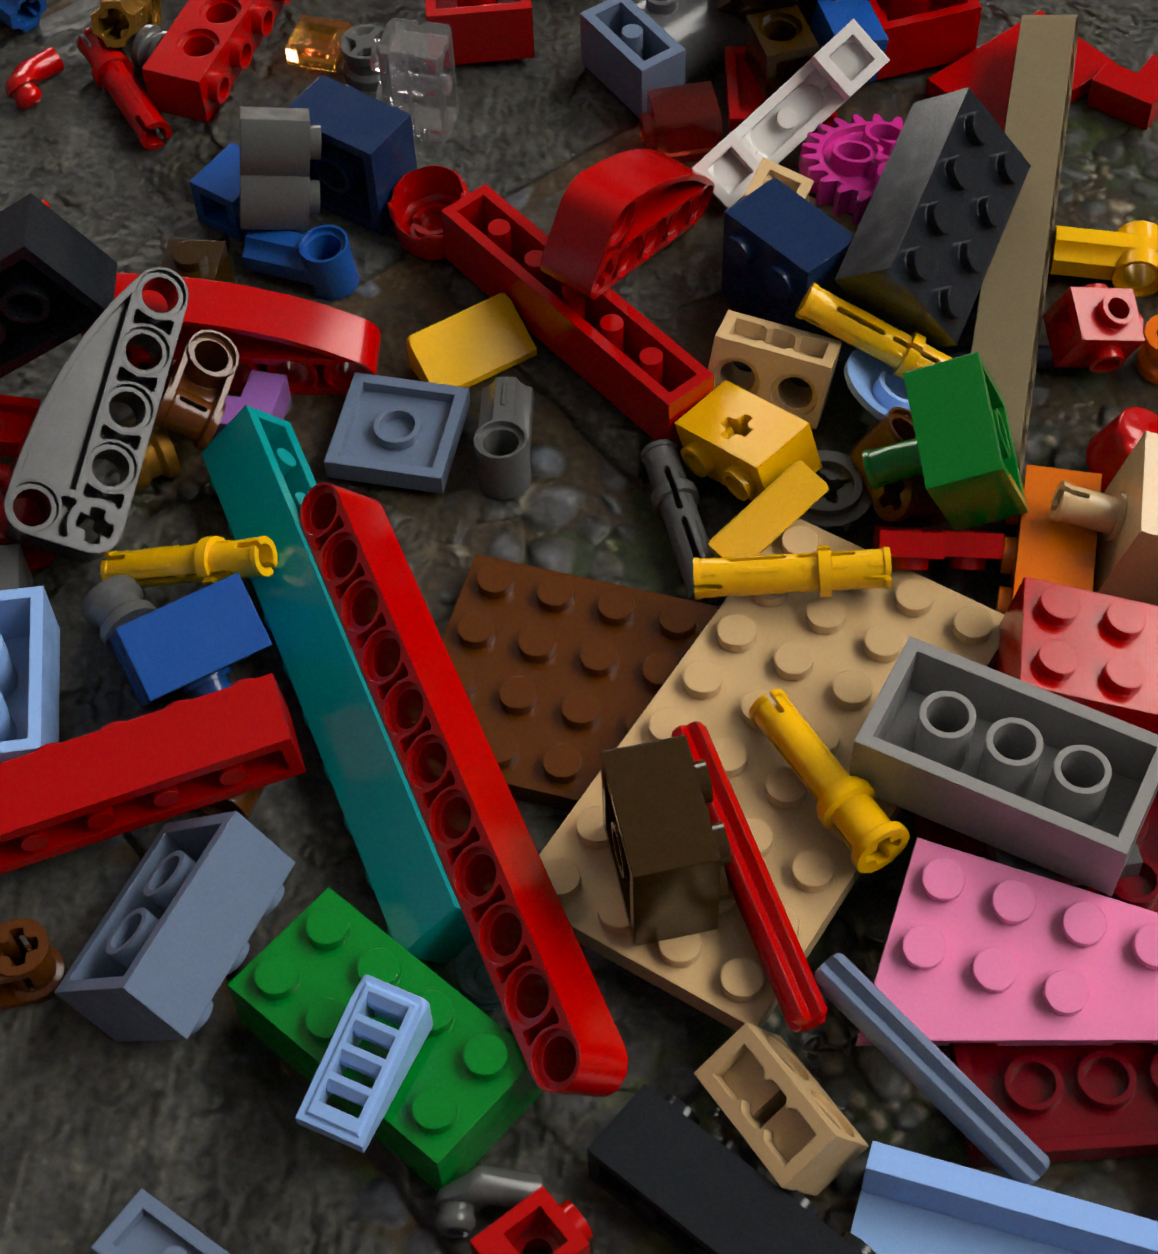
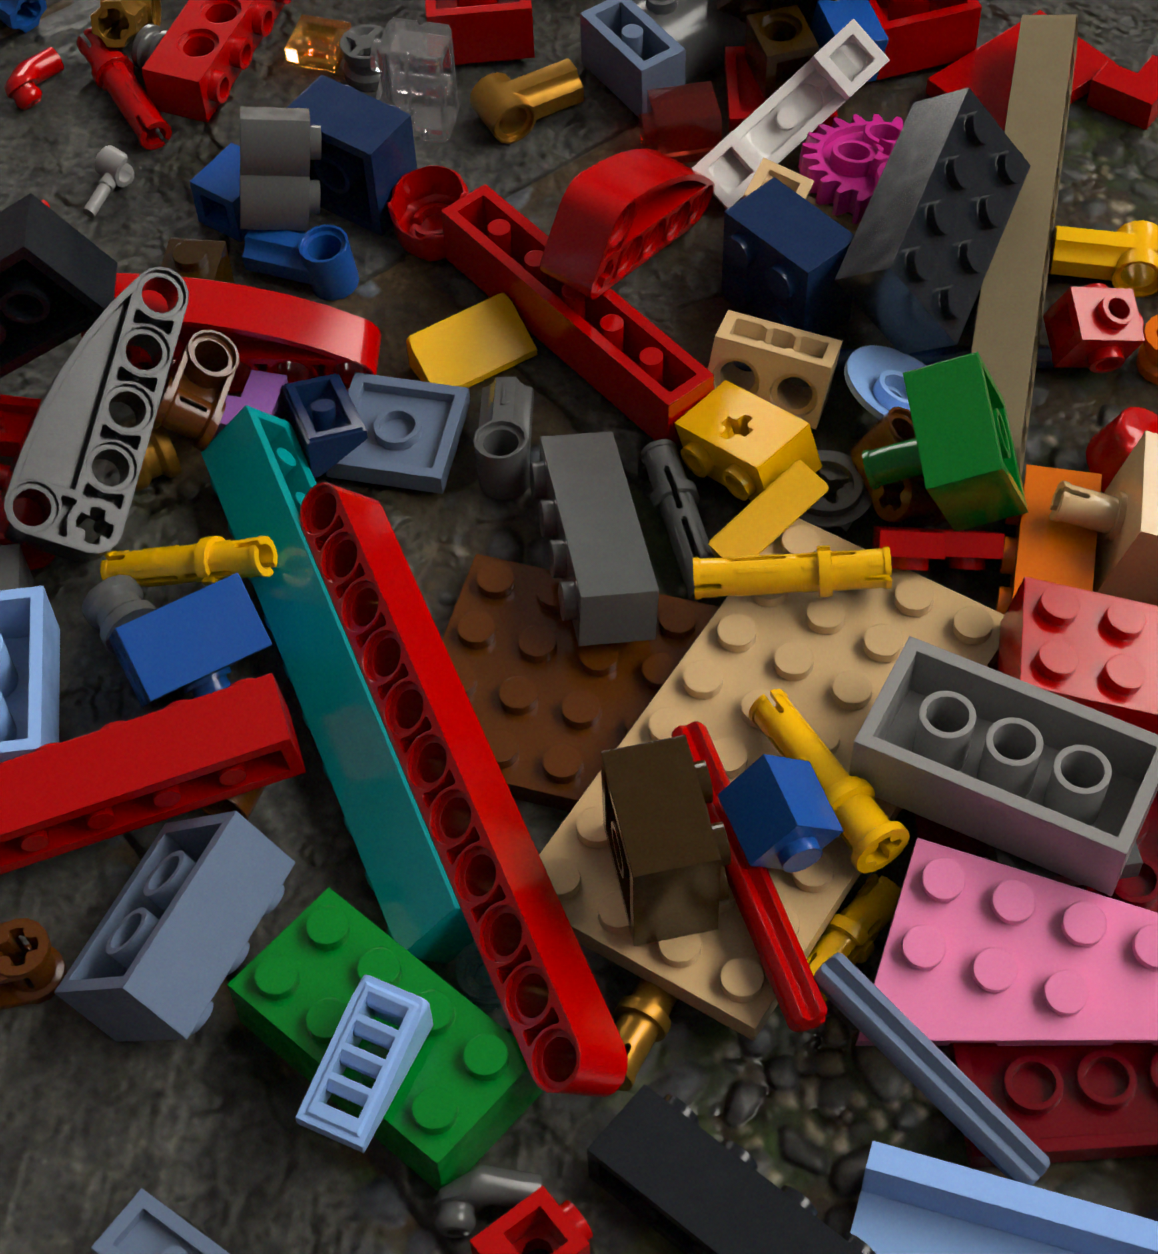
tan brick [694,1023,869,1196] -> none
yellow pin [795,282,953,379] -> none
none -> light grey hand [83,145,134,218]
none -> dark blue slope [281,373,368,478]
none -> pearl gold piece [470,58,584,144]
none -> dark grey brick [529,431,659,646]
none -> pearl gold pin [614,978,678,1091]
none -> blue brick [718,754,844,873]
none -> yellow pin [807,874,901,1003]

